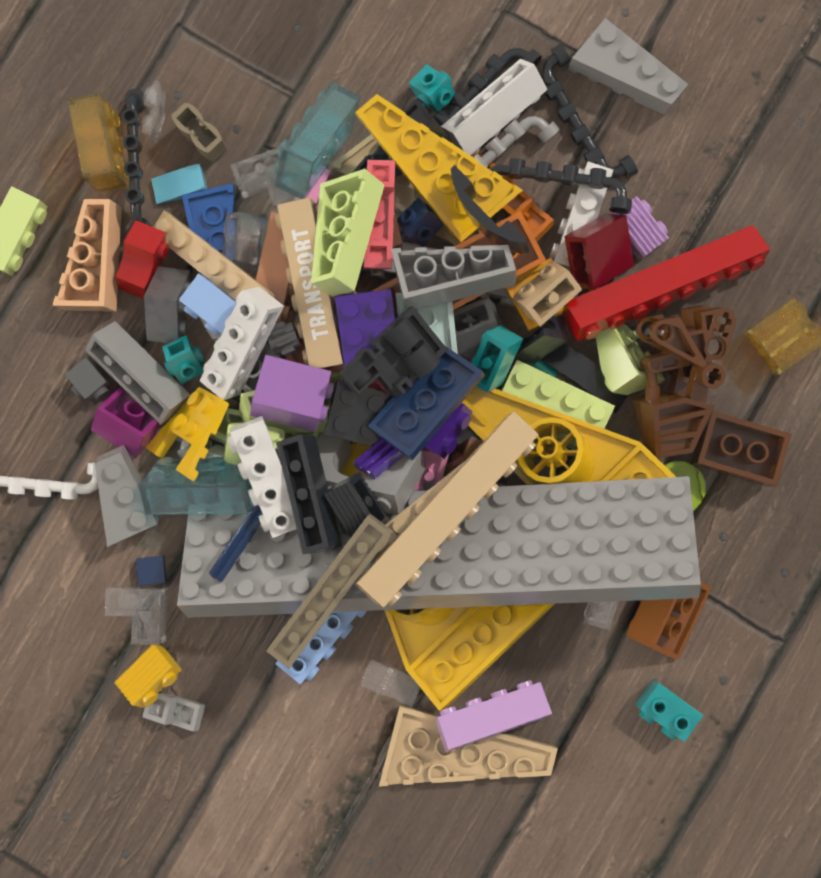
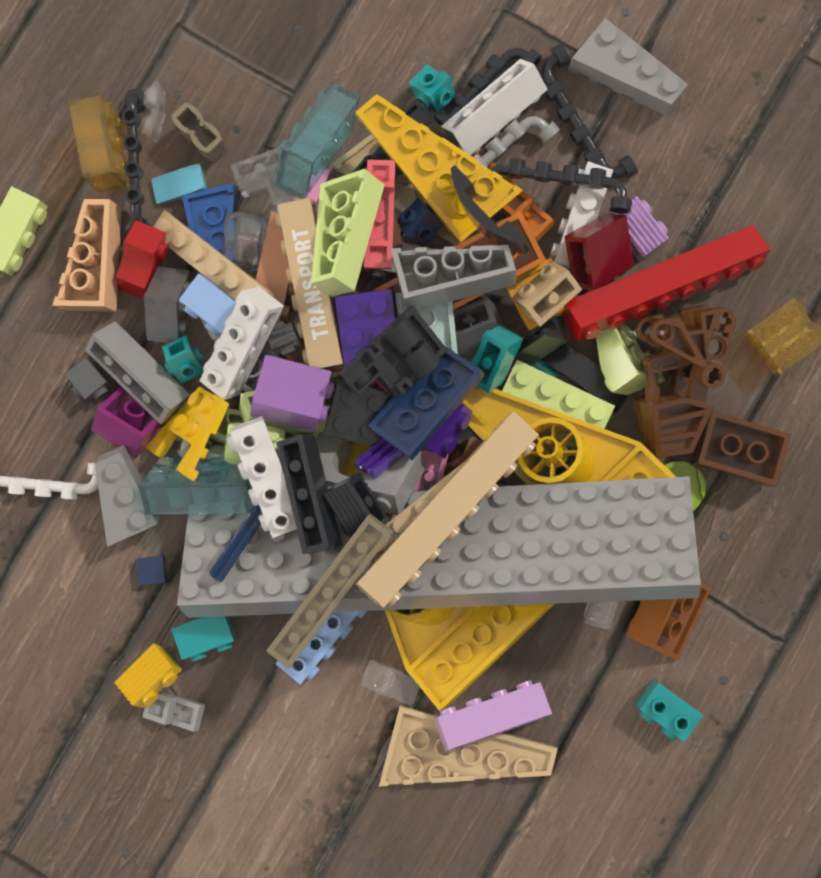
clear brick [105,586,168,645] -> none
none -> teal brick [171,616,238,662]

